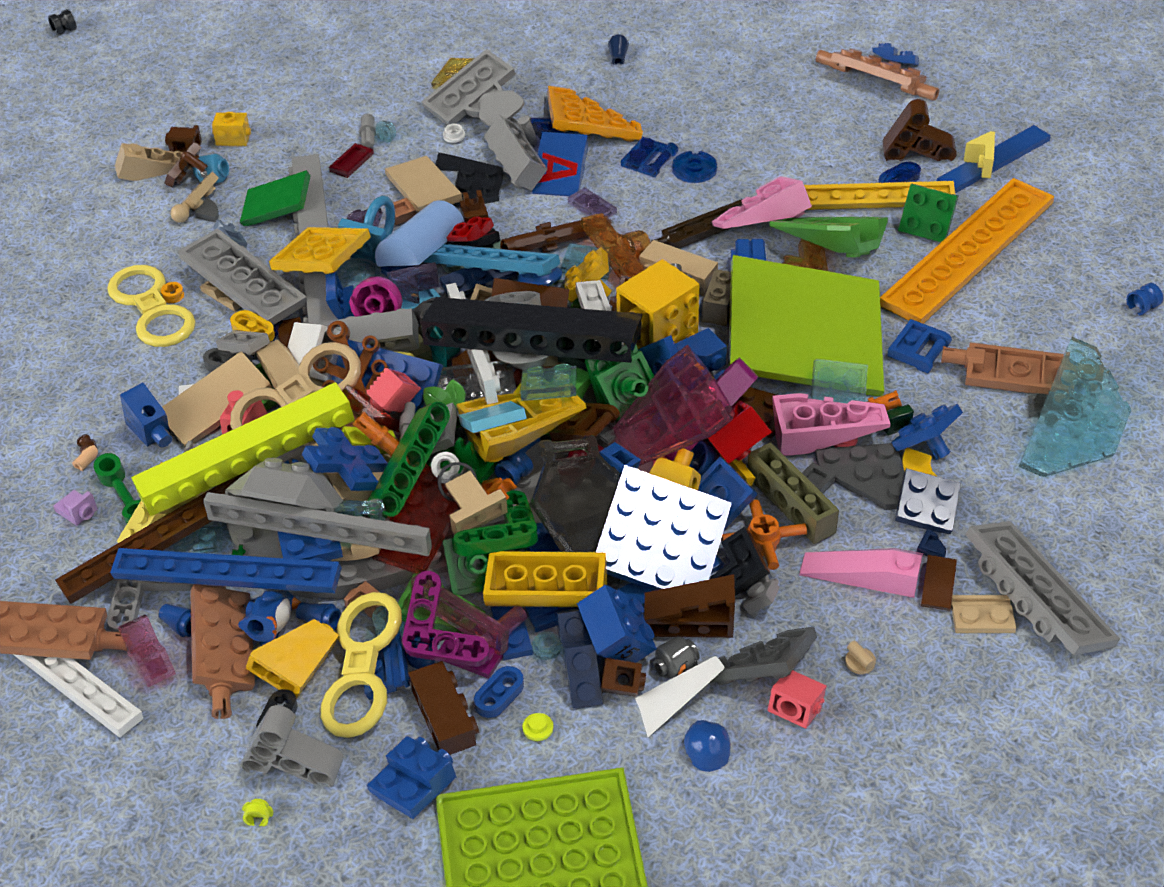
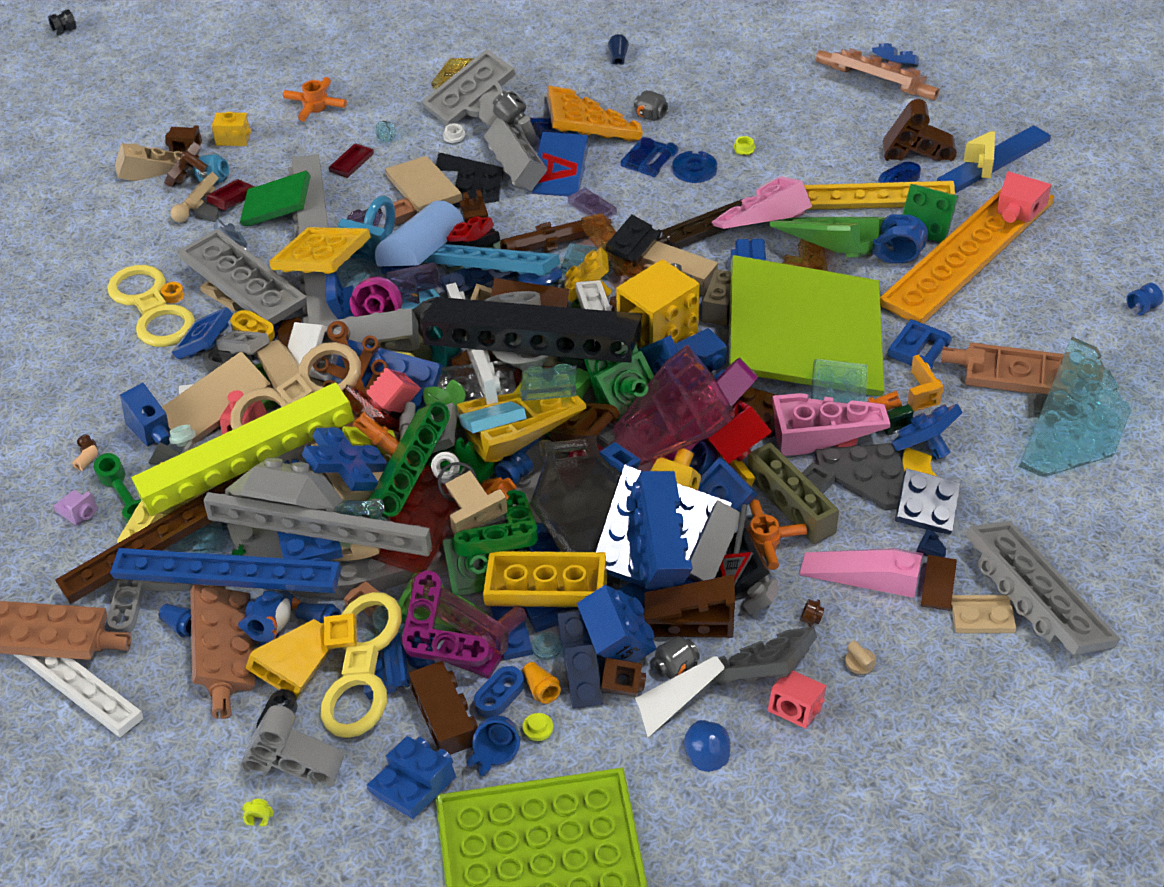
clear pink brick [117,614,176,687] -> none
light grey axle [359,114,377,148] -> none
none -> dark grey tile [148,442,182,465]
none -> light aqua plate [169,425,196,447]
none -> blue plate [172,307,233,359]
none -> dark red tile [207,179,255,210]
none -> orange bar [283,77,347,121]
none -> yellow plate [324,613,357,649]
none -> blue piece [466,716,521,777]
none -> dark grey head [493,91,526,125]
none -> light orange cone [522,662,561,704]
none -> black plate [605,214,662,267]
none -> blue wedge [632,471,693,590]
none -> dark grey head [634,90,668,121]
none -> light grey tile [688,500,741,582]
none -> dark grey piece [720,504,753,584]
none -> neon yellow plate [733,136,756,155]
none -> reddish brown plate [800,599,824,627]
none -> blue helmet [872,214,928,263]
none -> light orange bracket [907,354,944,412]
none -> coral torso [997,171,1051,222]

